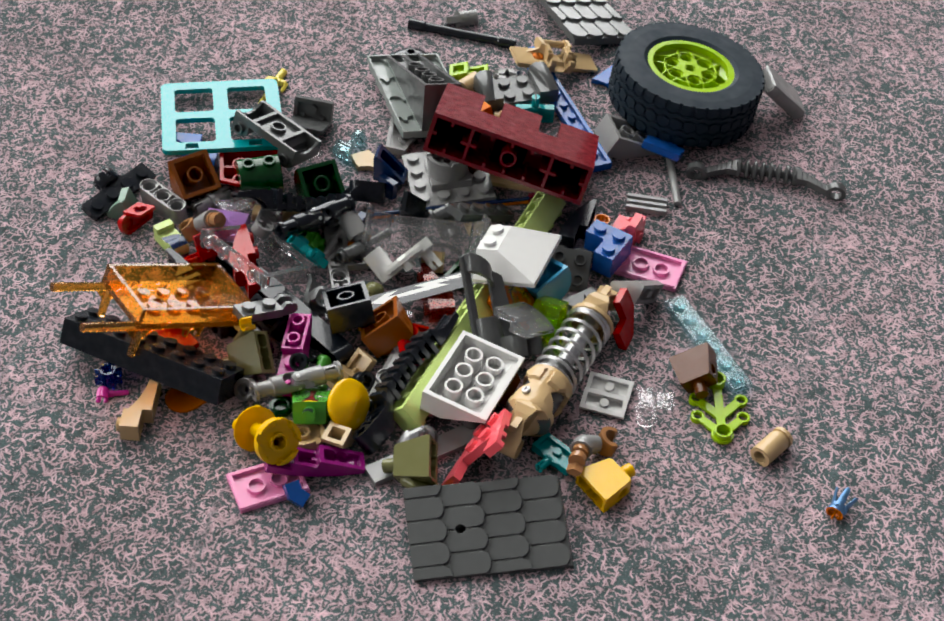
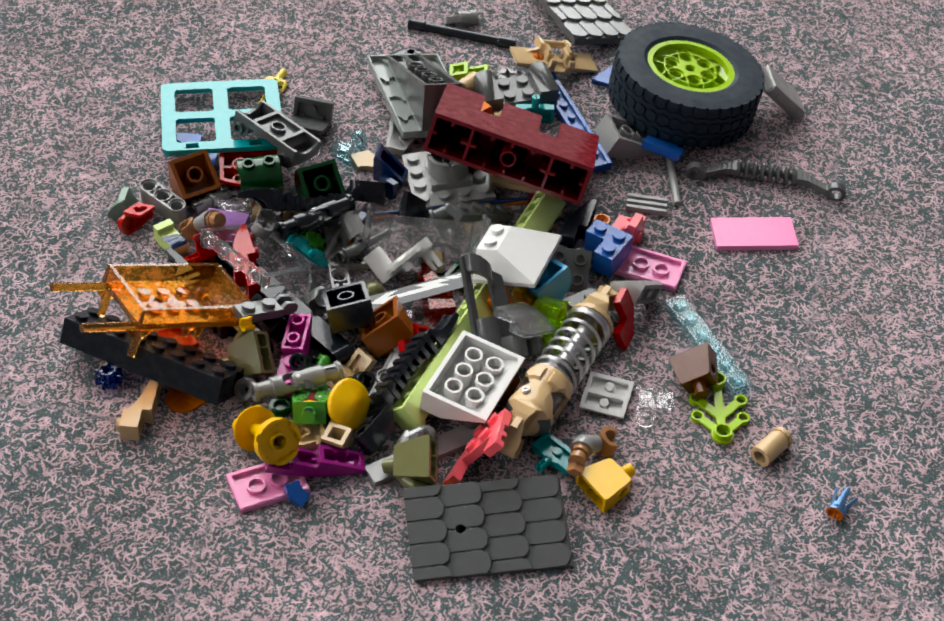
black plate [81,162,156,221] -> none
dark pink hand [96,386,129,403] -> none
none -> bright pink tile [710,217,799,251]

